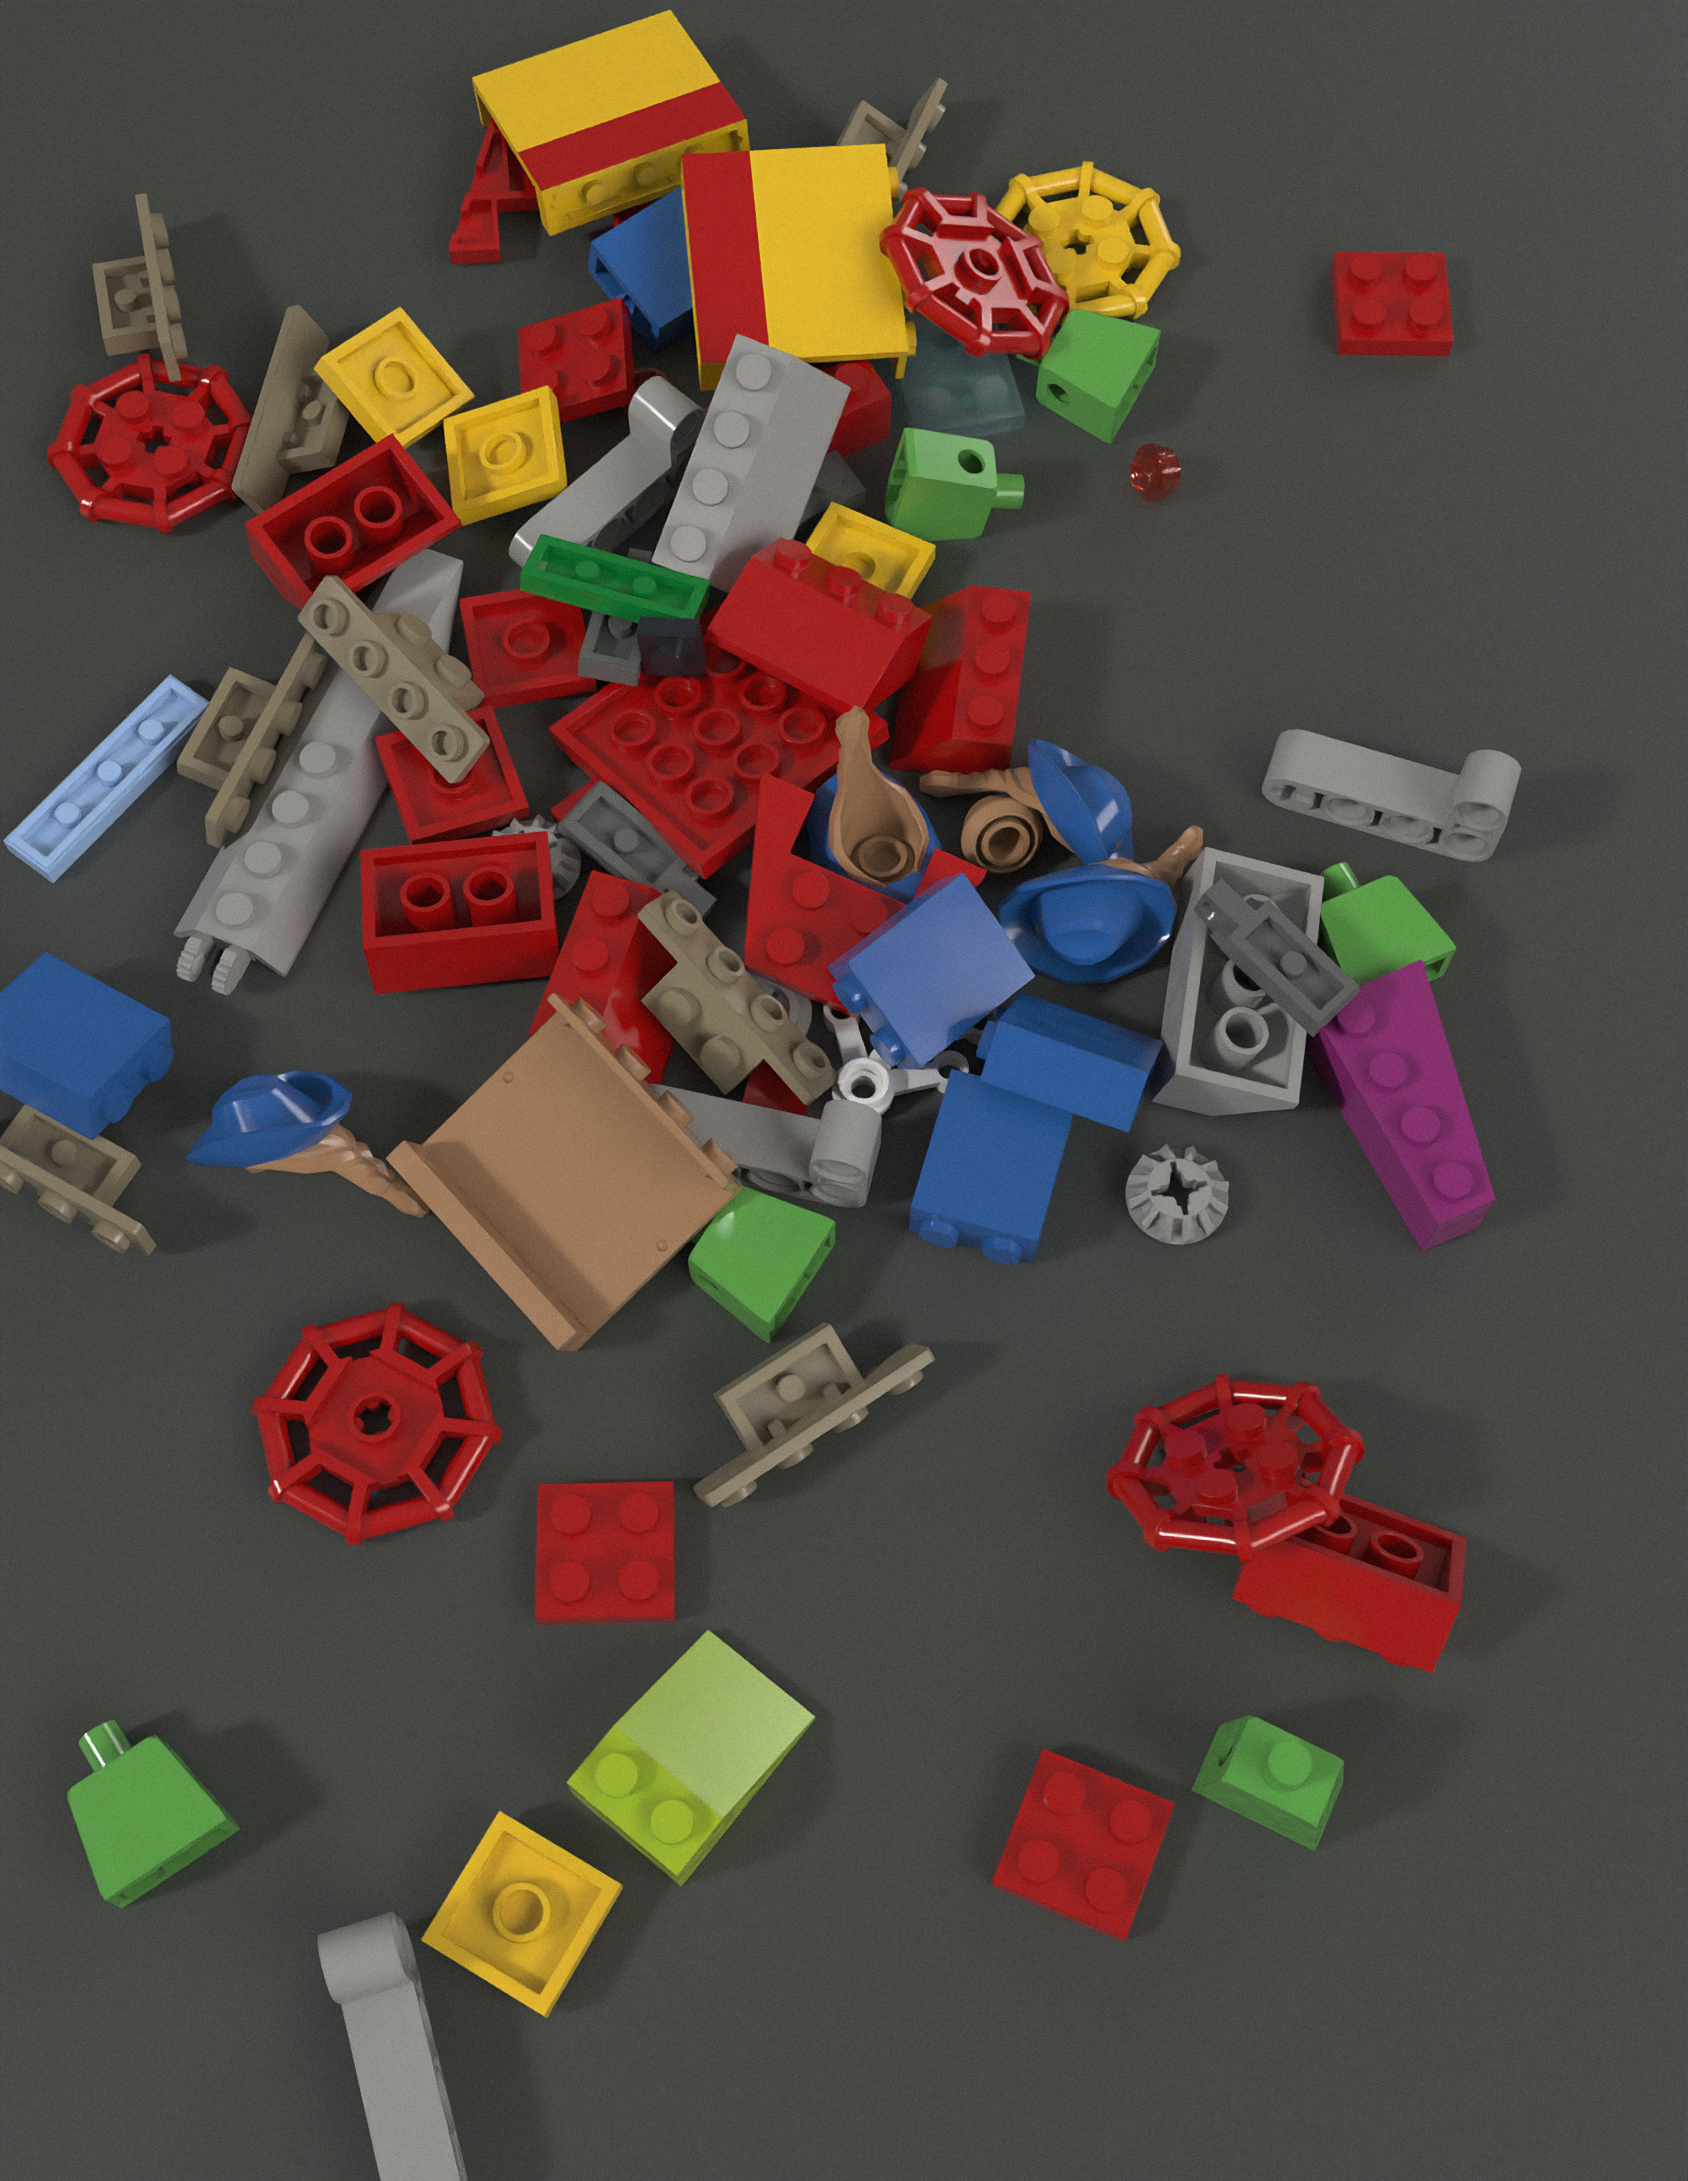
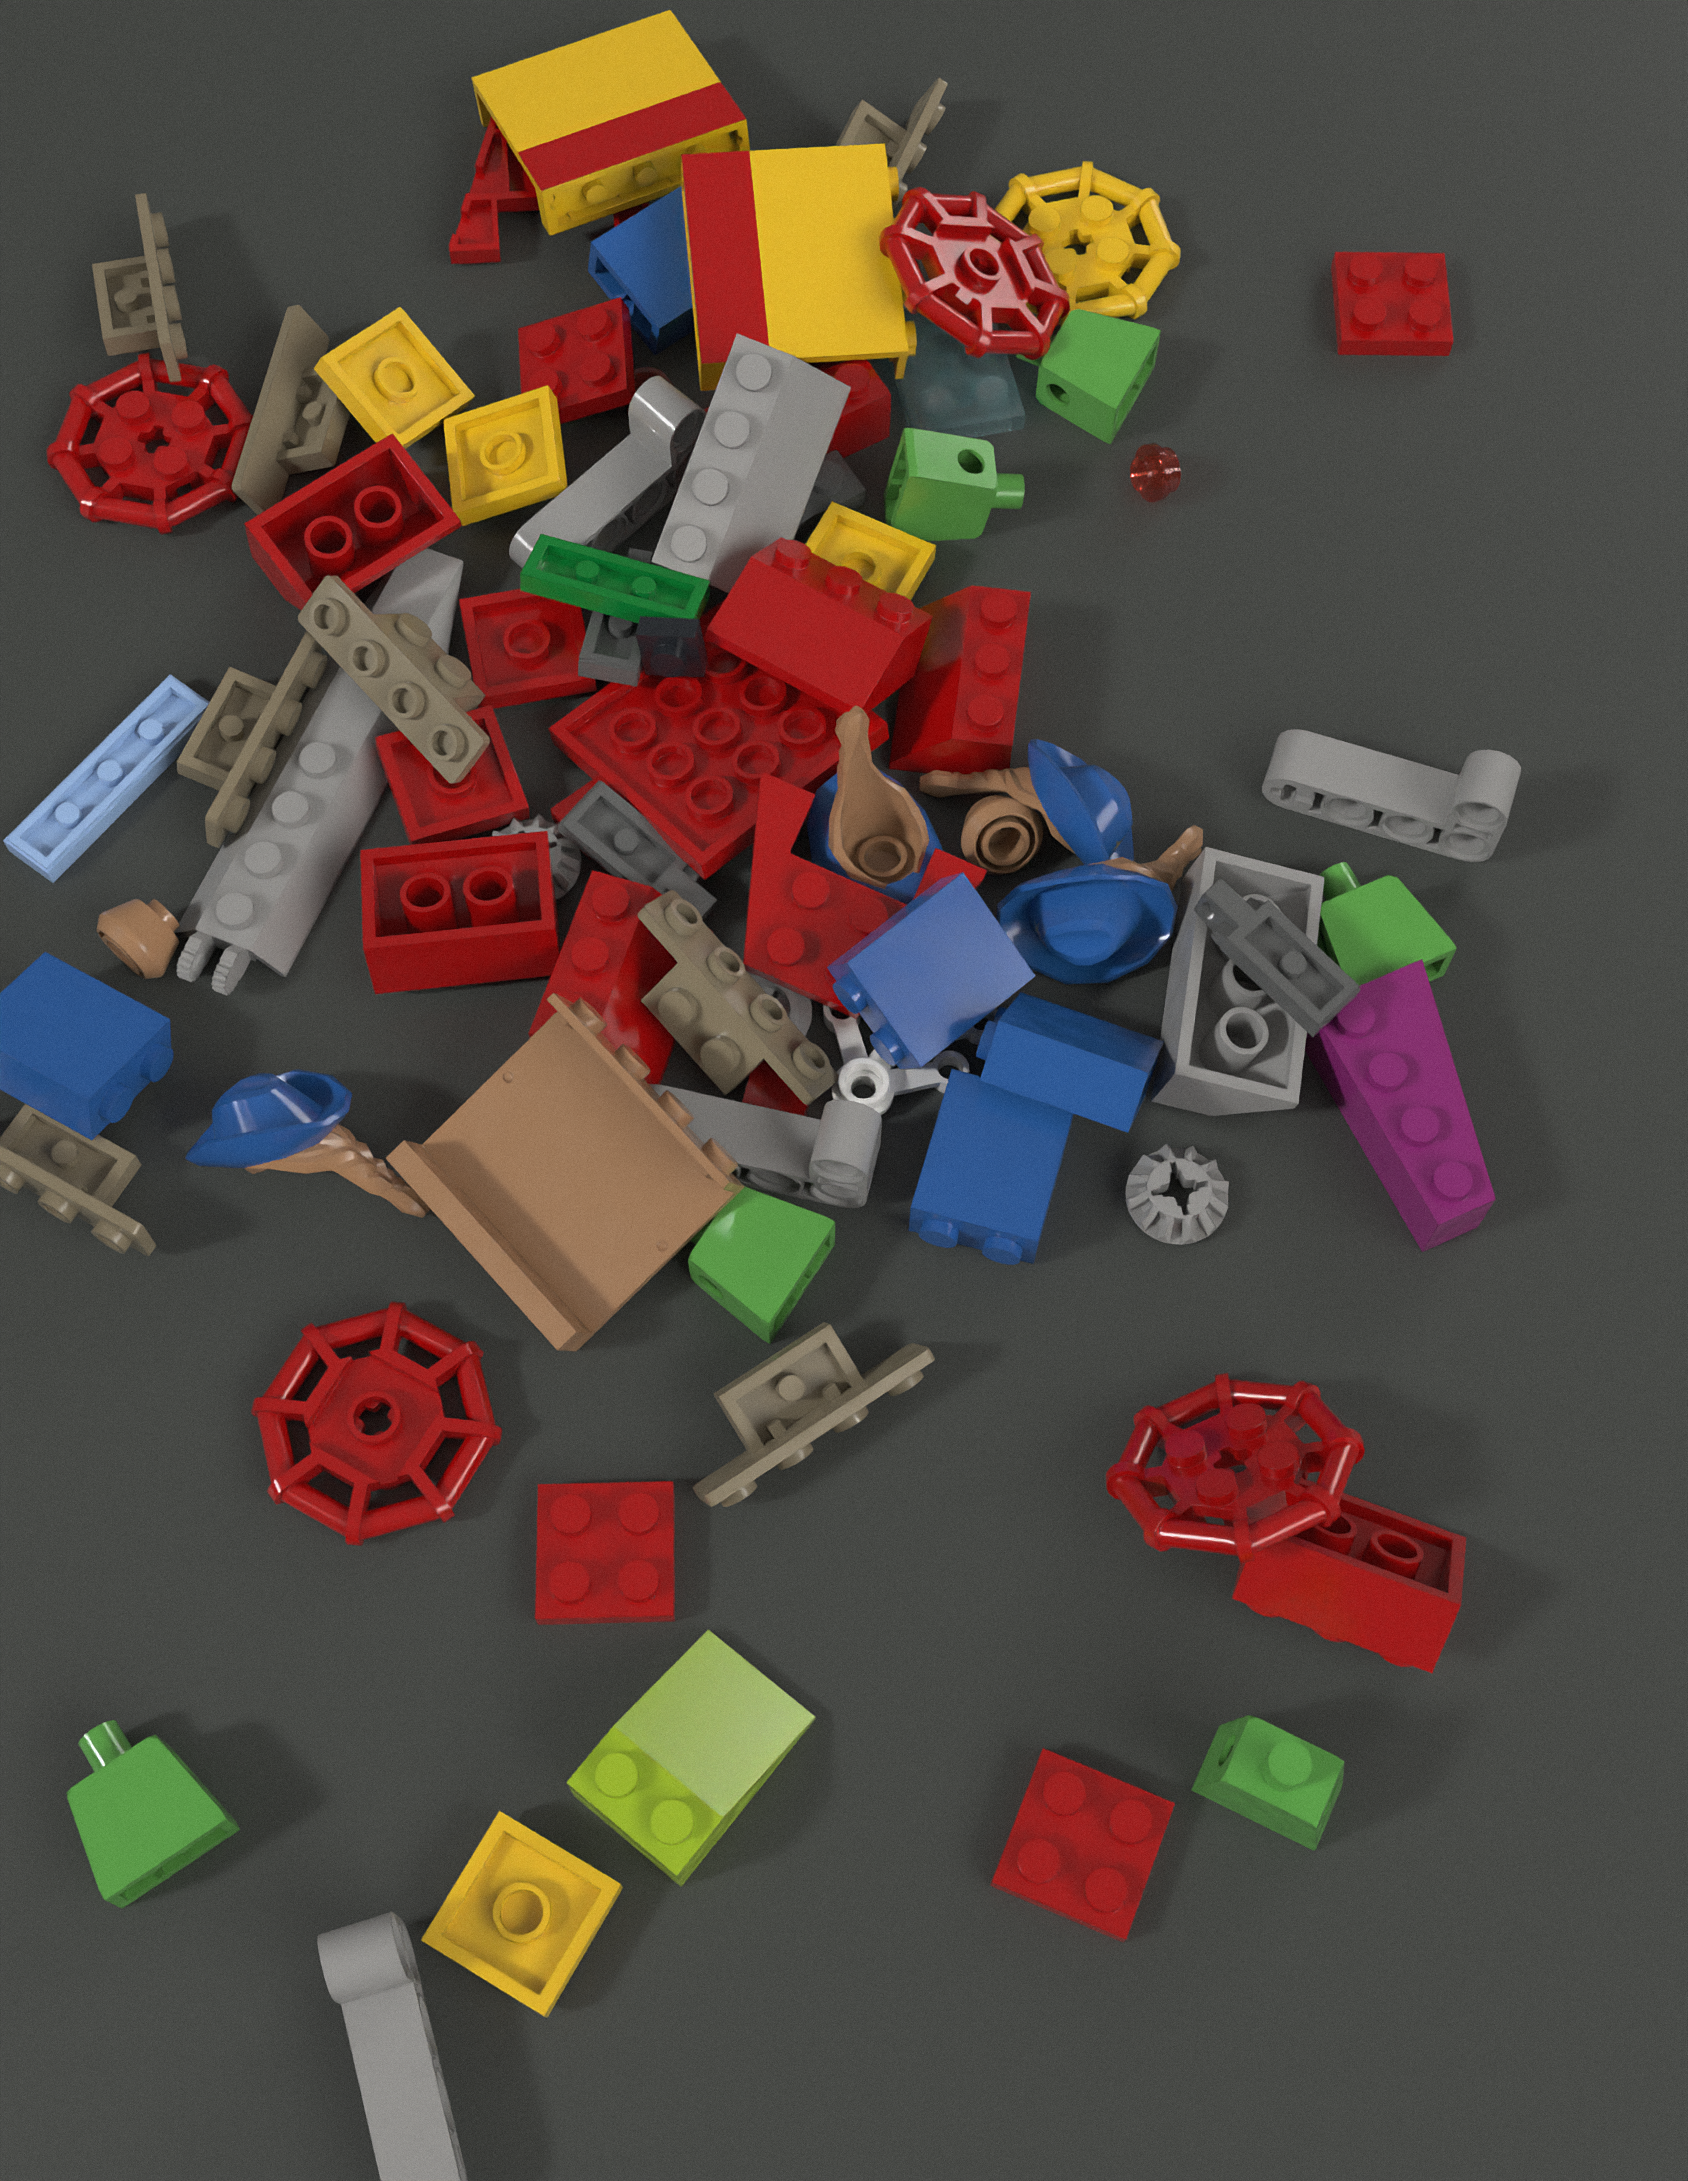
none -> medium nougat cone [97,899,180,979]

